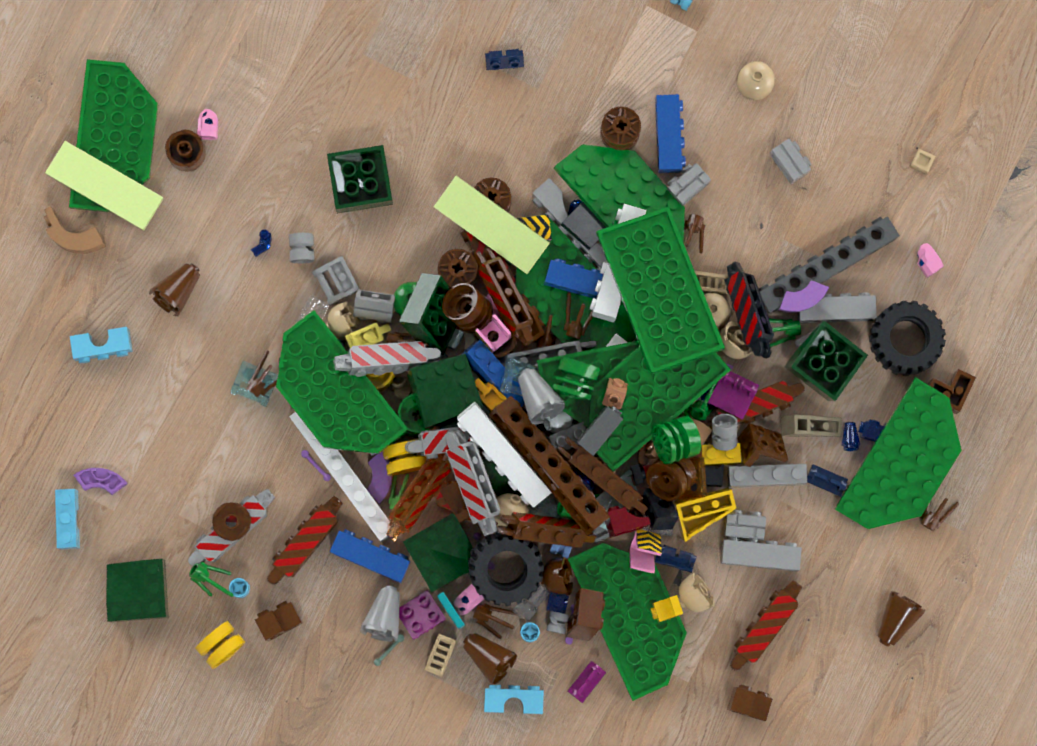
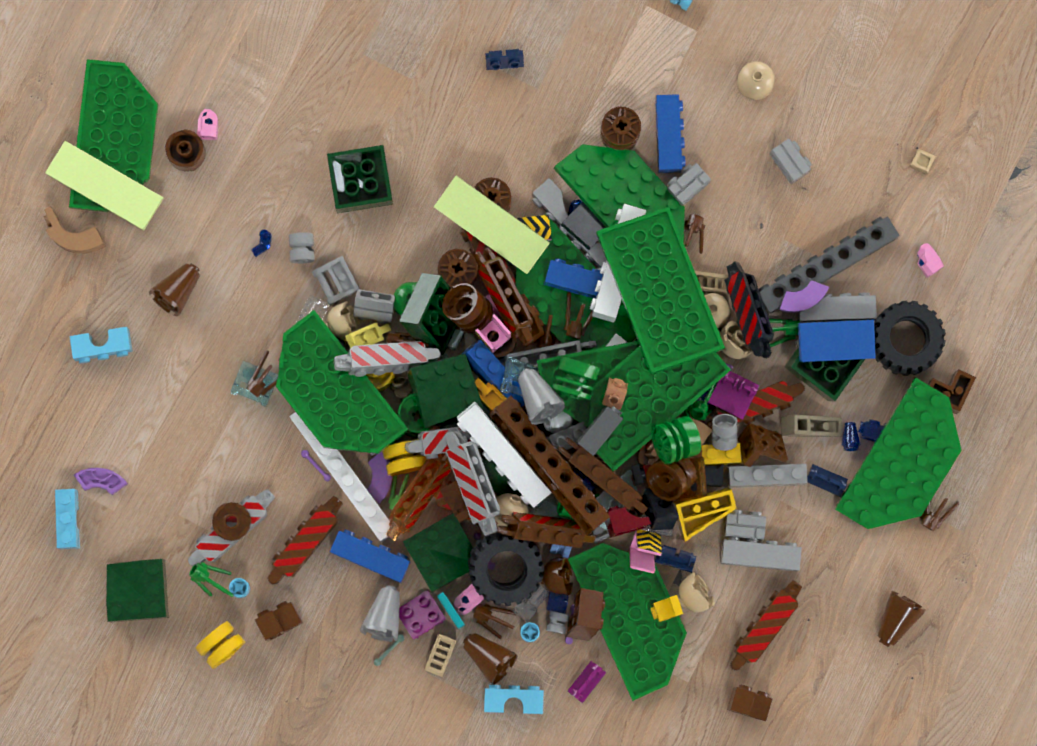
none -> blue tile [798,320,876,362]

